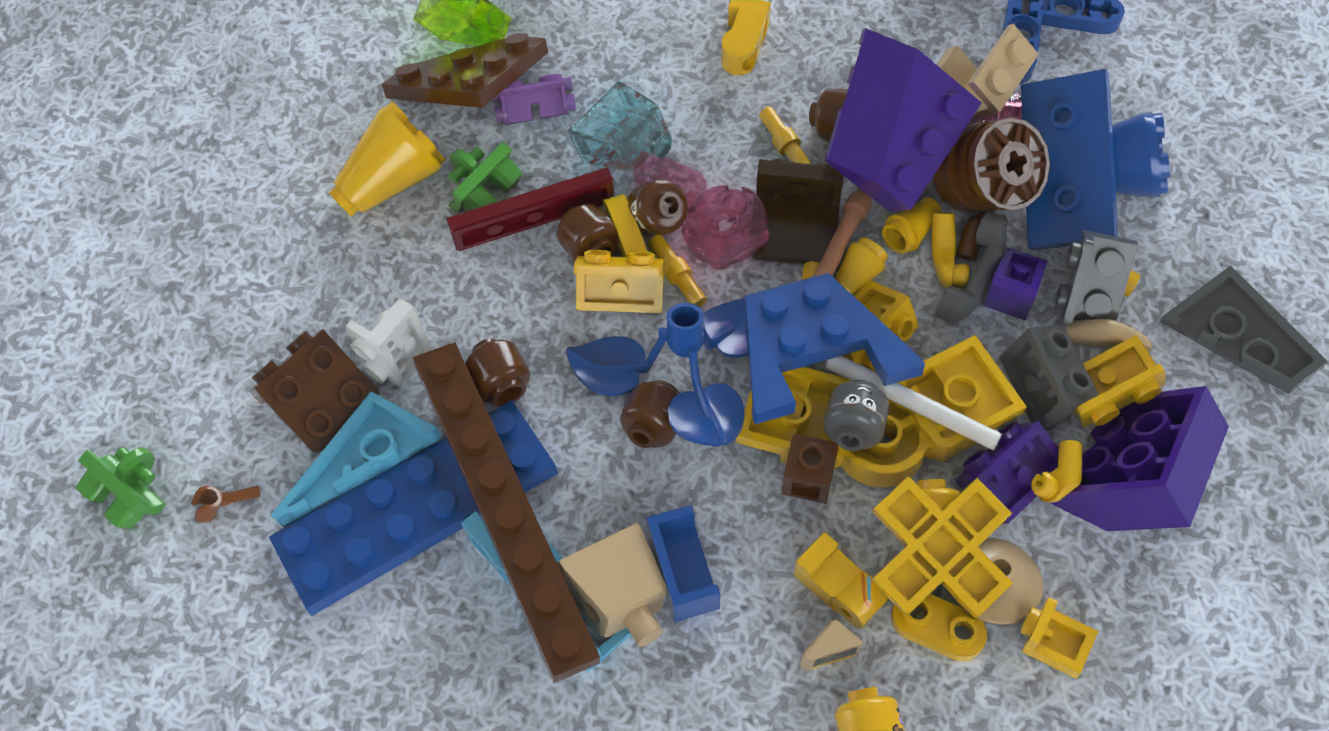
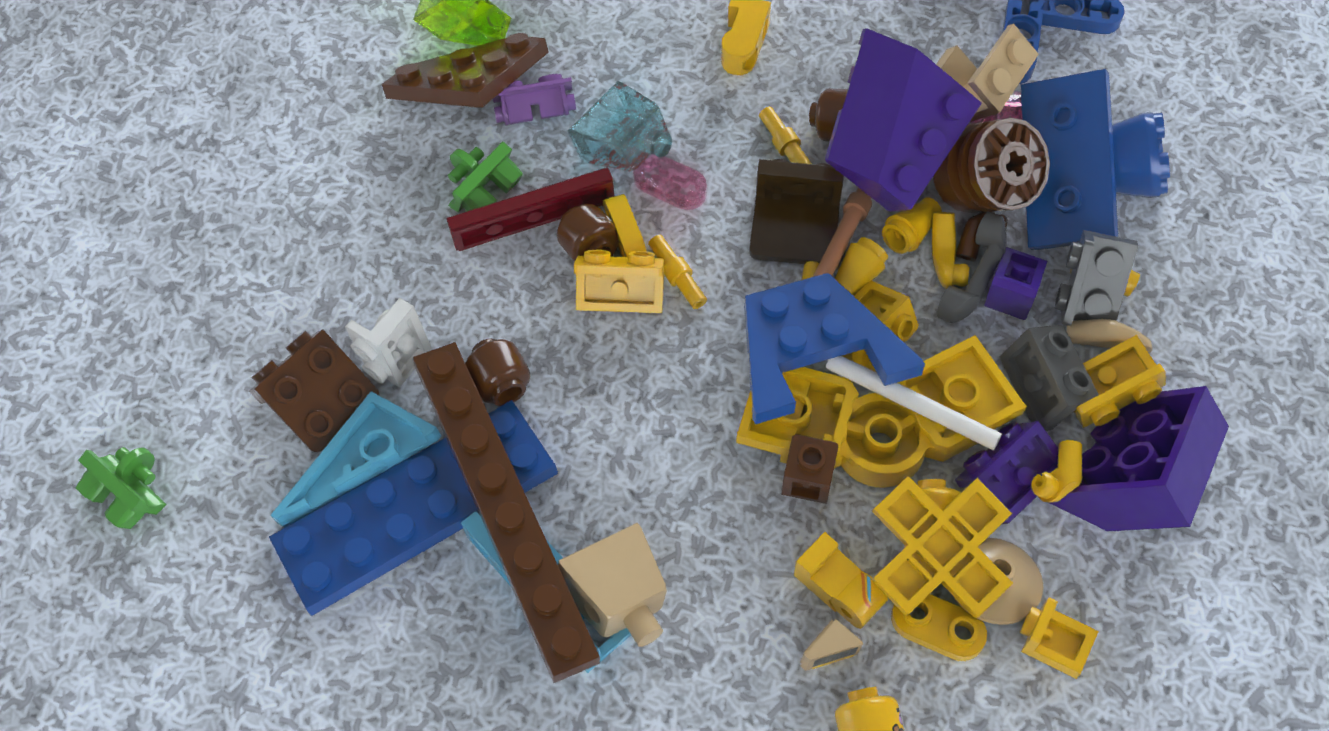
dark orange hand [191,485,260,522] -> none
yellow cone [328,101,446,217] -> none
blue plant [566,298,749,447] -> none
reddish brown head [620,380,680,448] -> none
reddish brown head [627,179,688,237] -> none
blue panel [646,505,720,622] -> none
clear pink plate [682,185,769,270] -> none
dark grey head [824,379,889,451] -> none
dark grey wing [1160,266,1328,394] -> none

